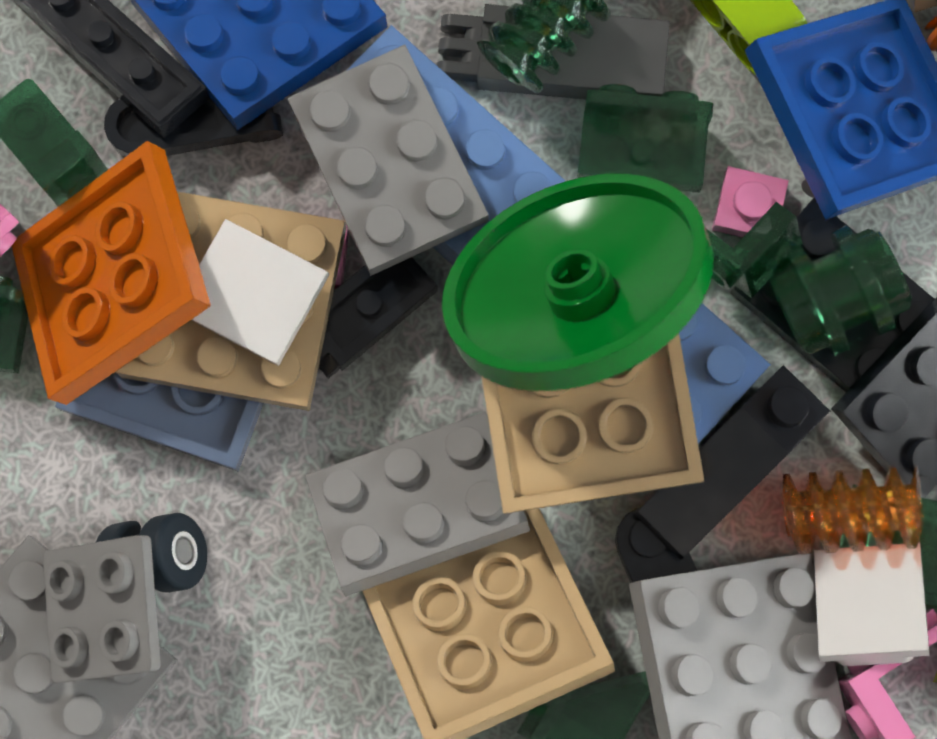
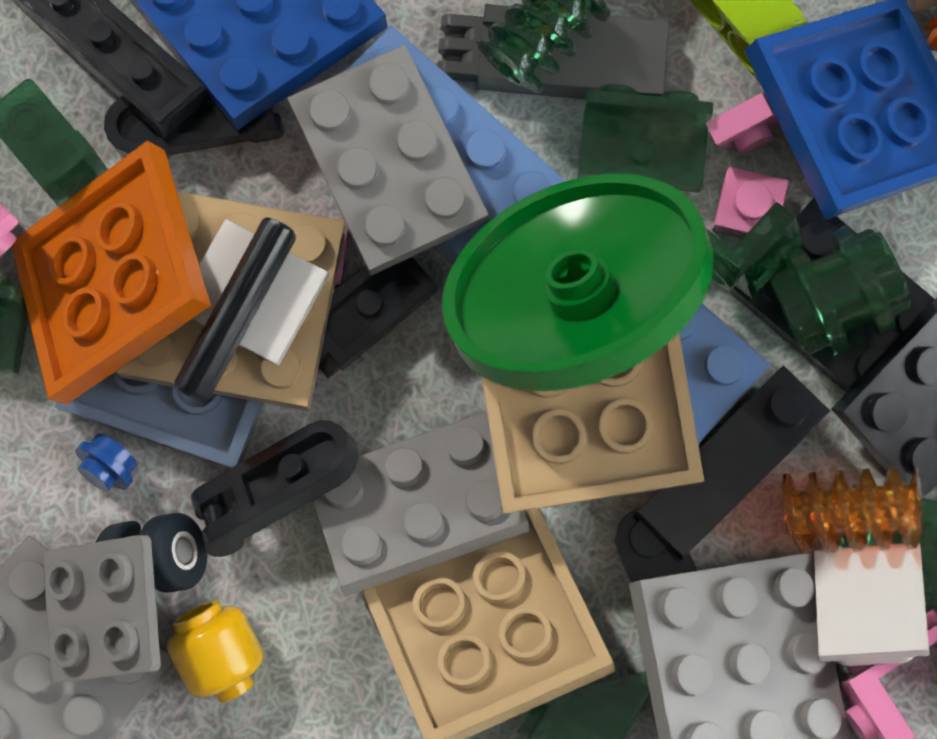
none -> blue plate [75,433,138,492]
none -> yellow head [166,600,264,703]
none -> black axle [174,217,296,403]
none -> black plate [191,420,359,557]
none -> bright pink plate [706,93,780,154]

